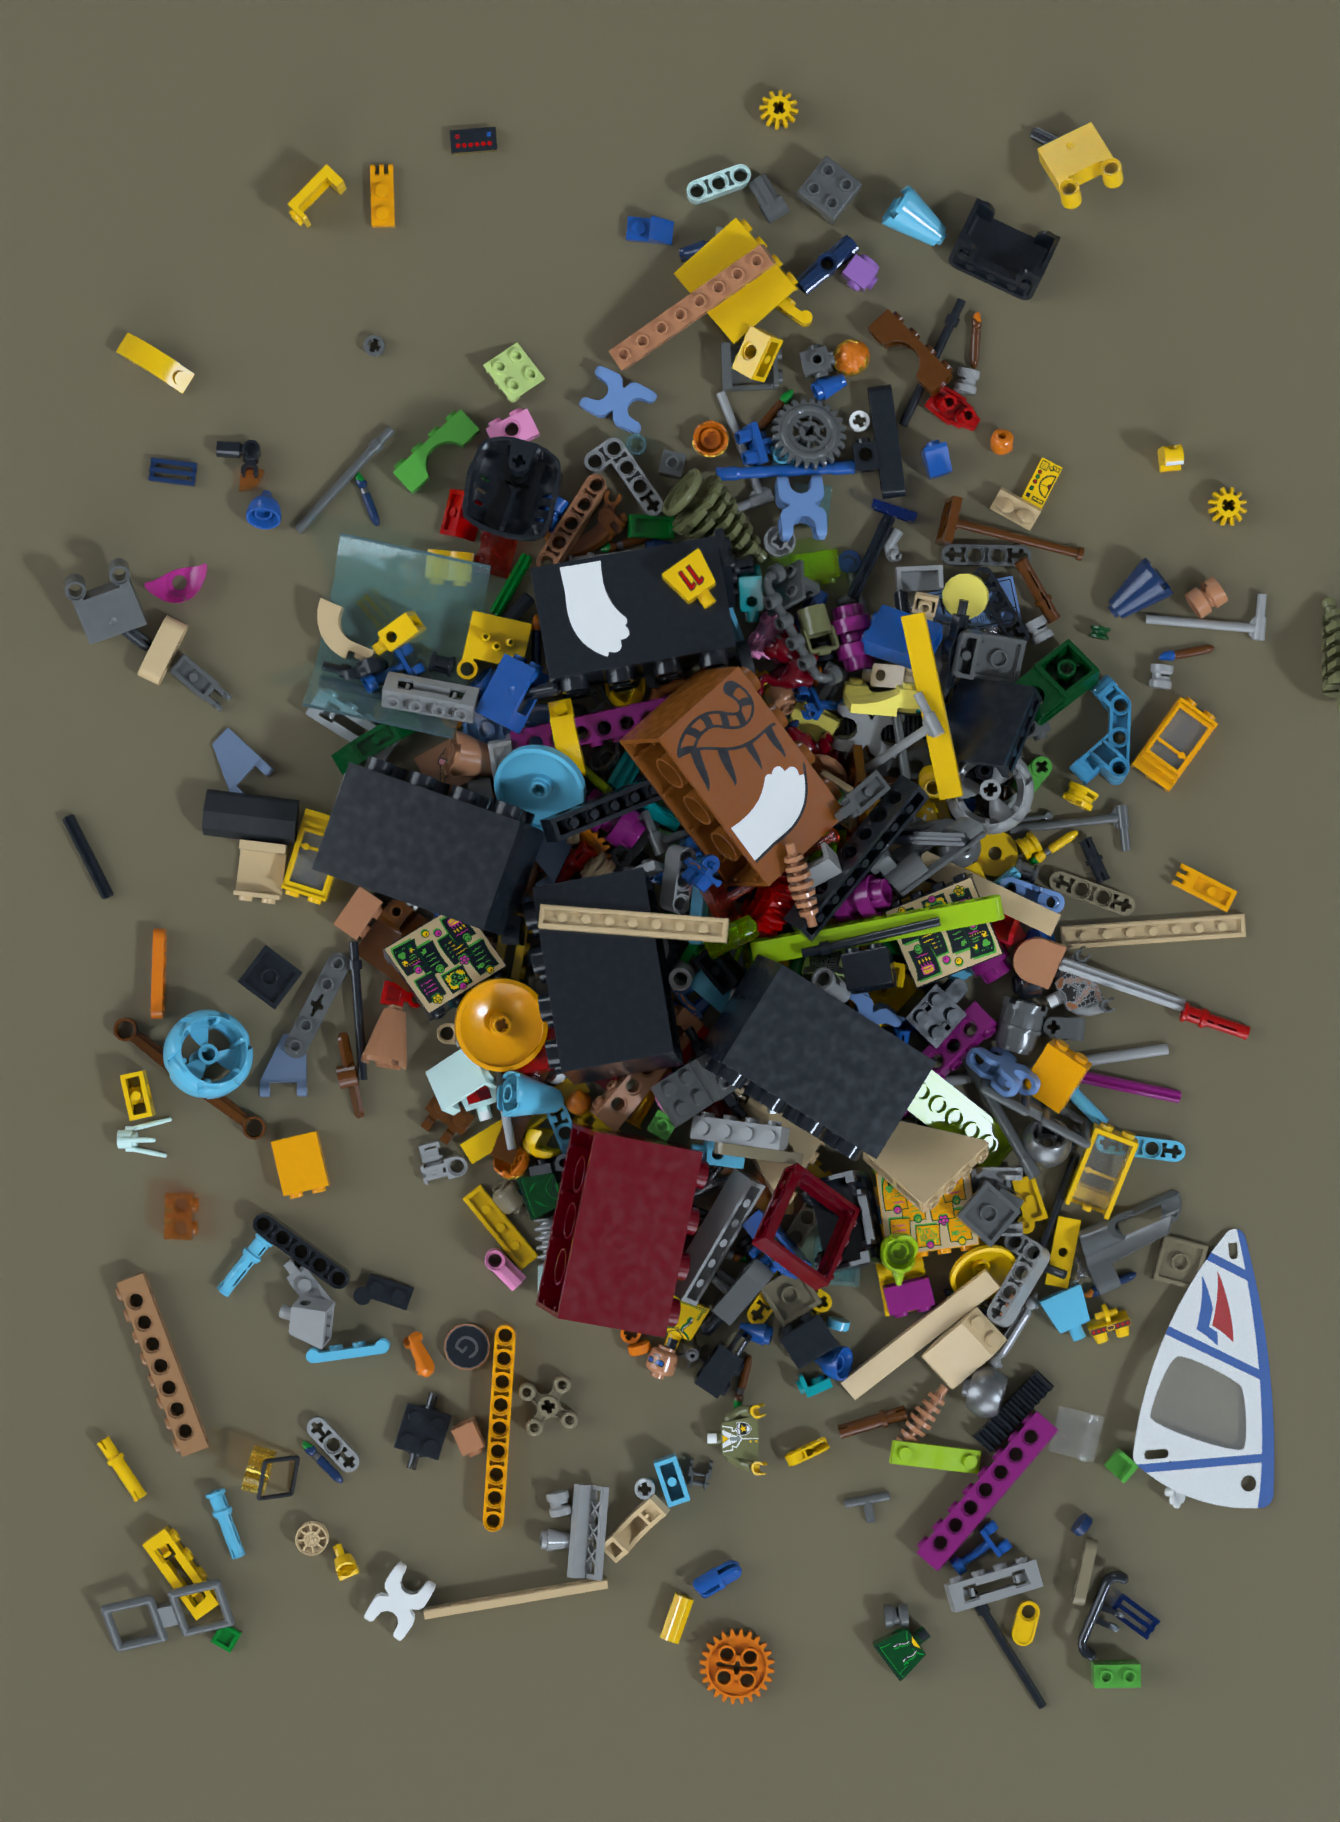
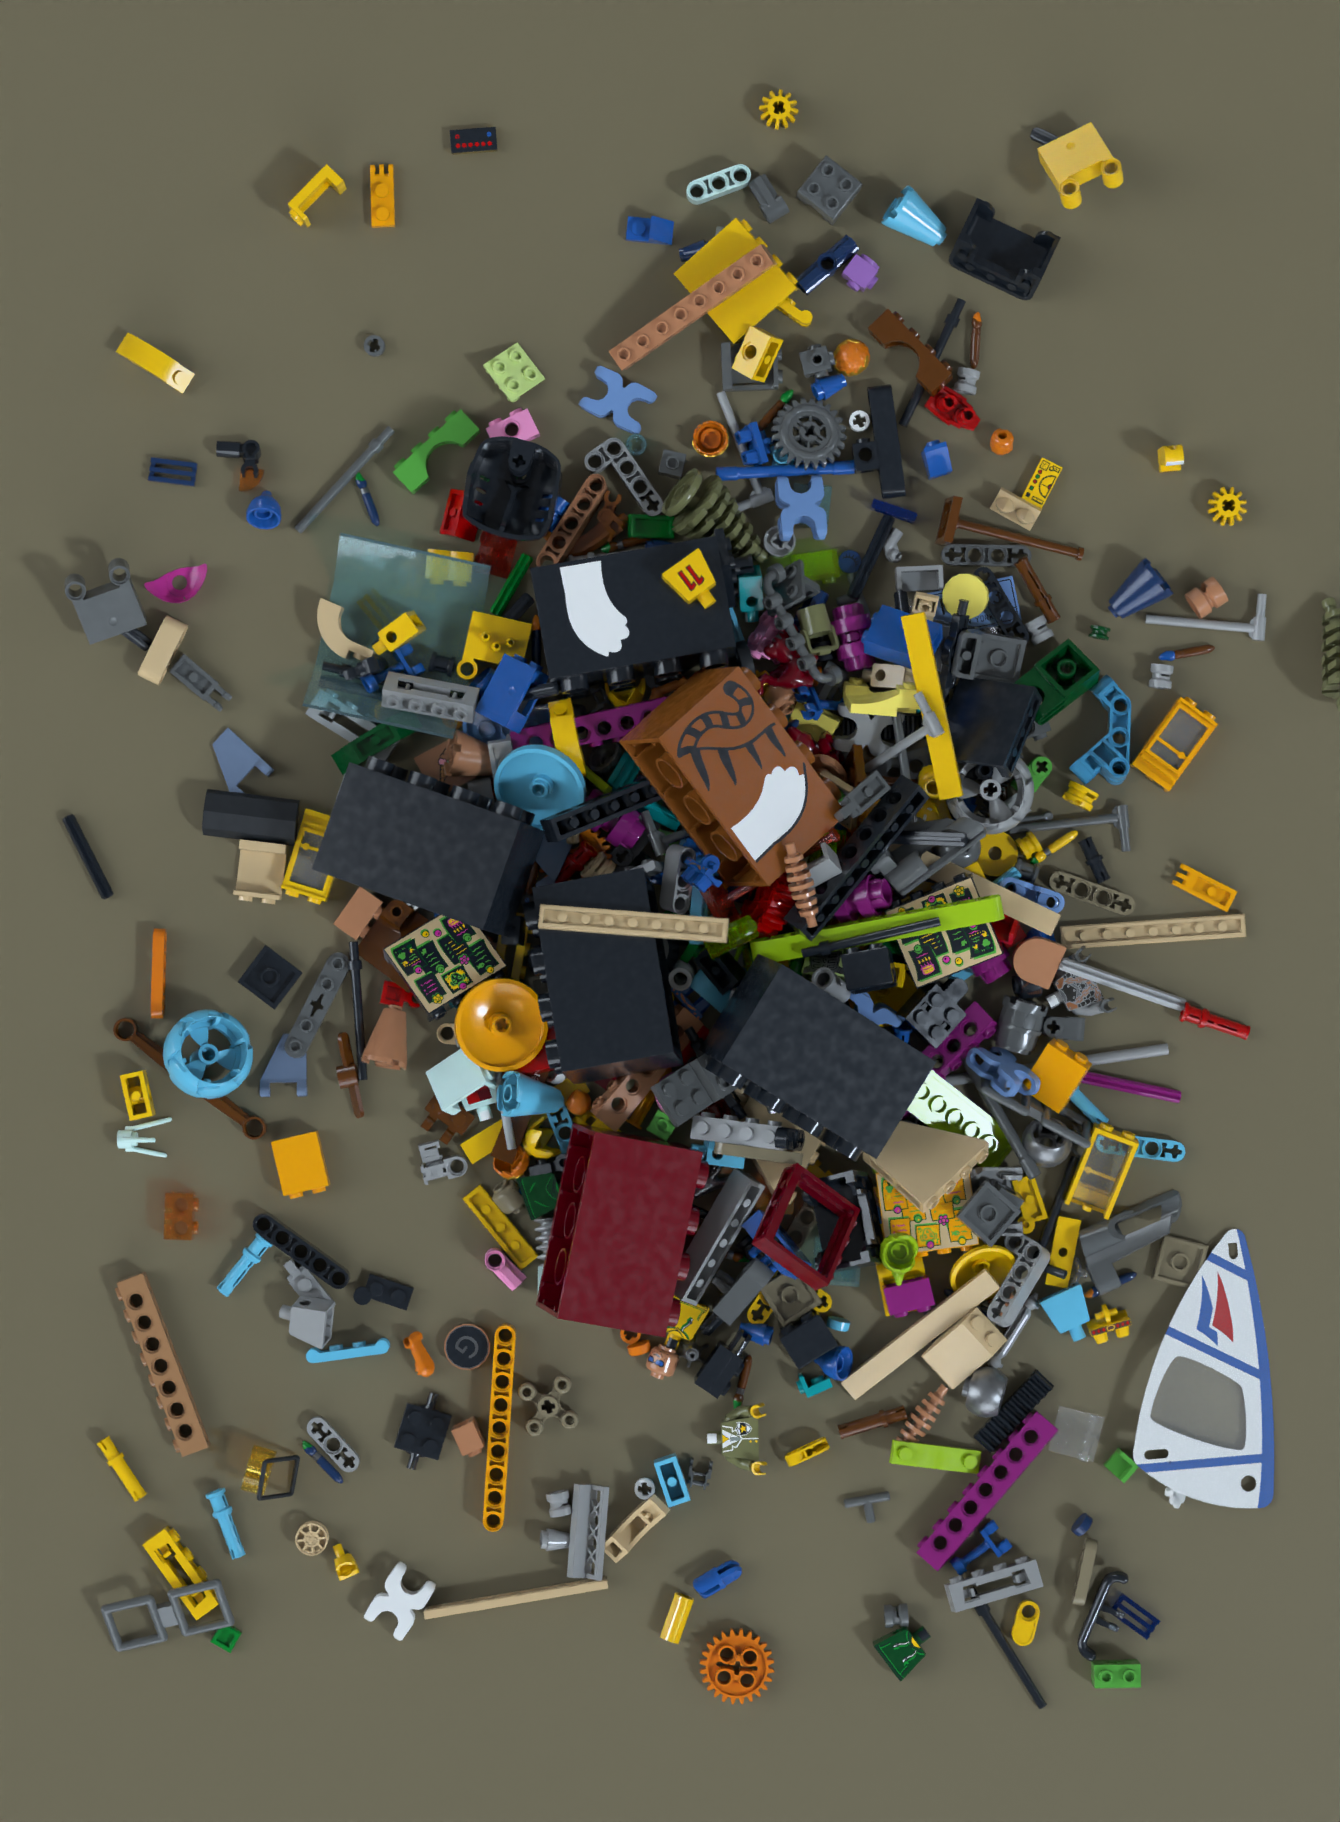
none -> black beam [774,1127,805,1151]

